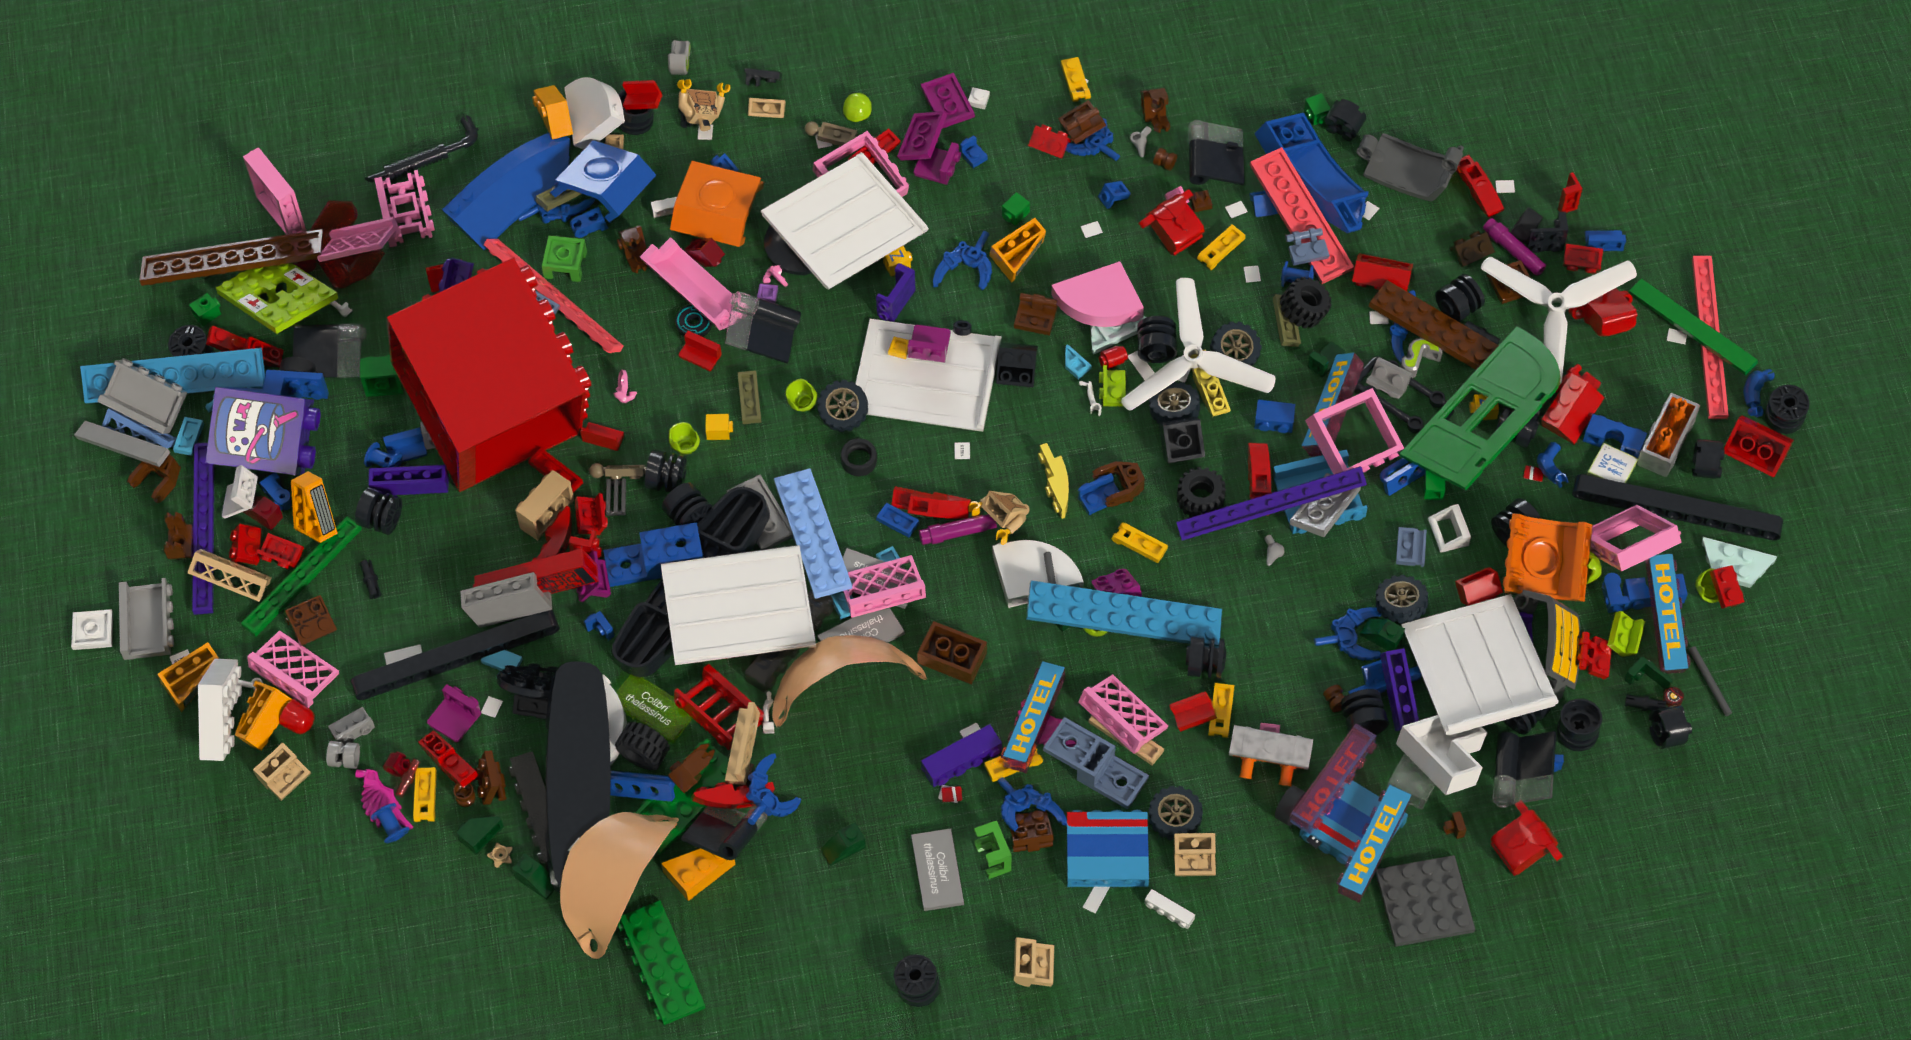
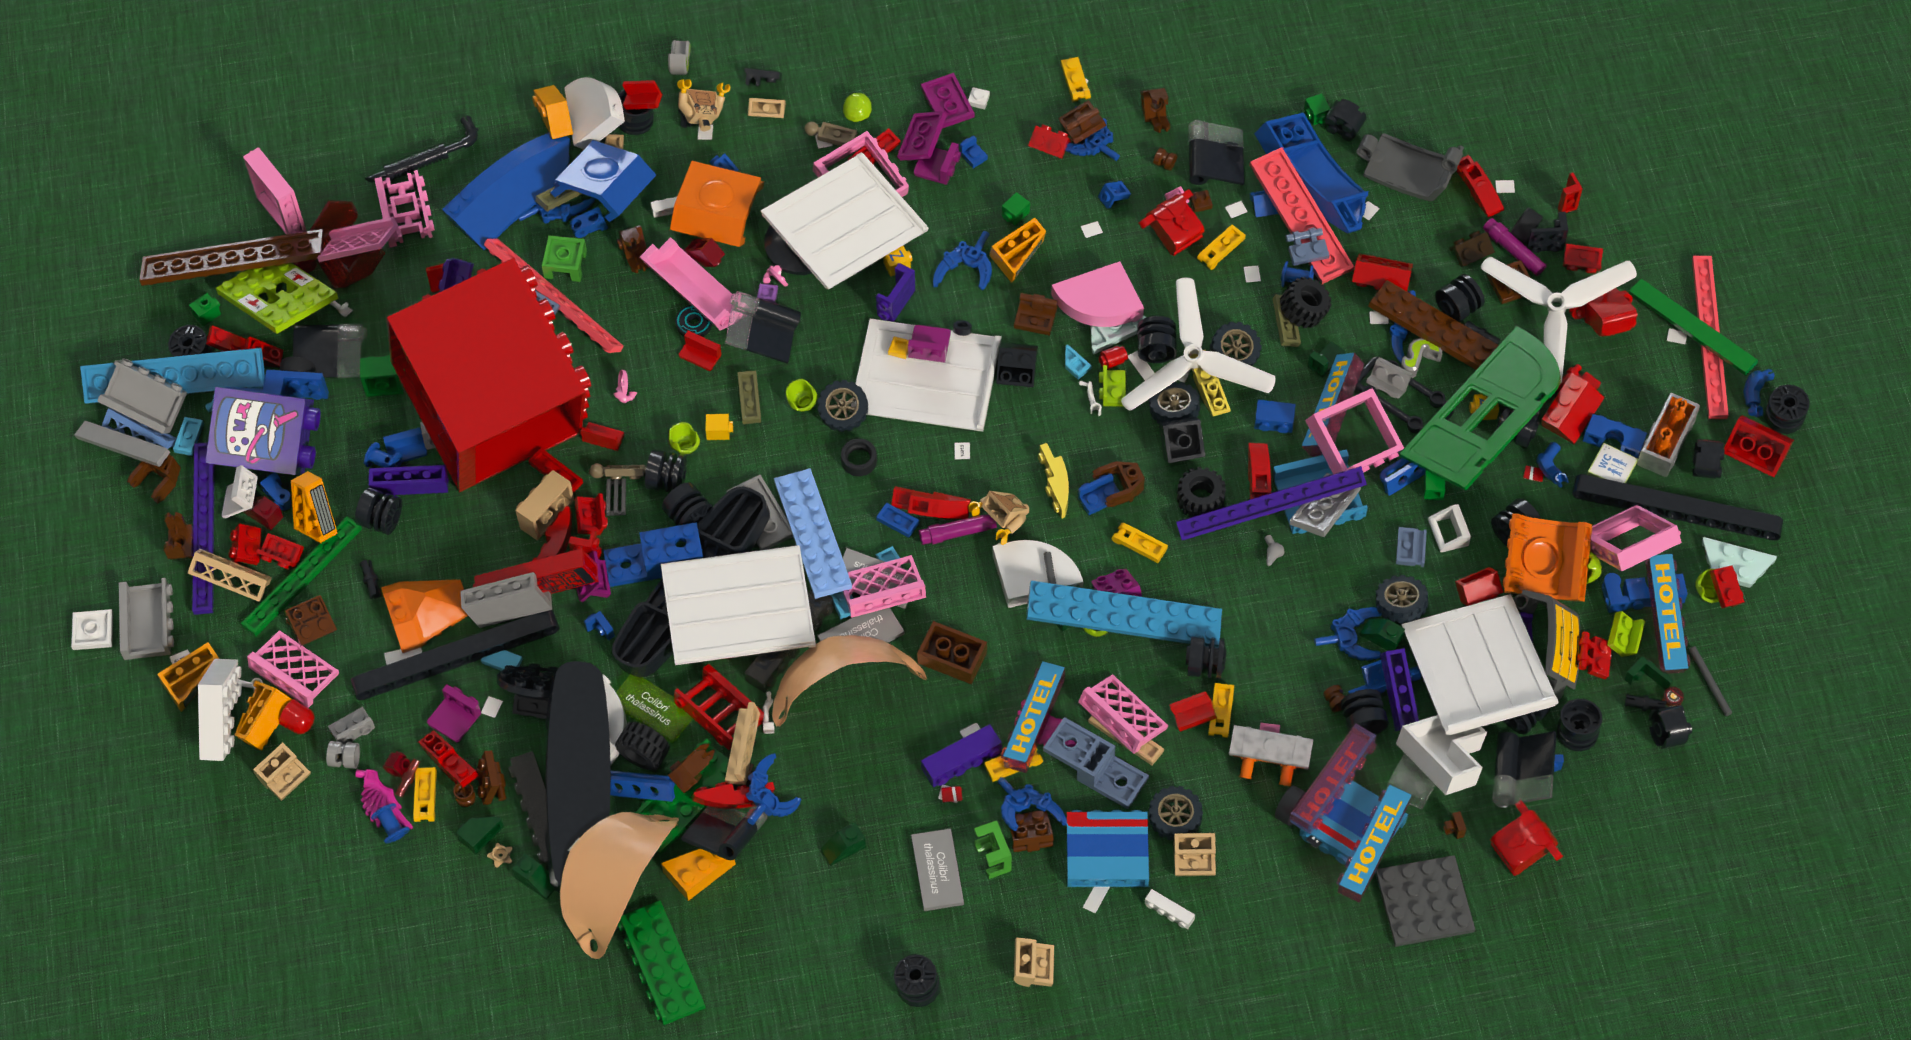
light grey animal [1130,126,1151,157] -> none
blue panel [1585,230,1626,251] -> none
none -> orange wedge [381,580,468,653]

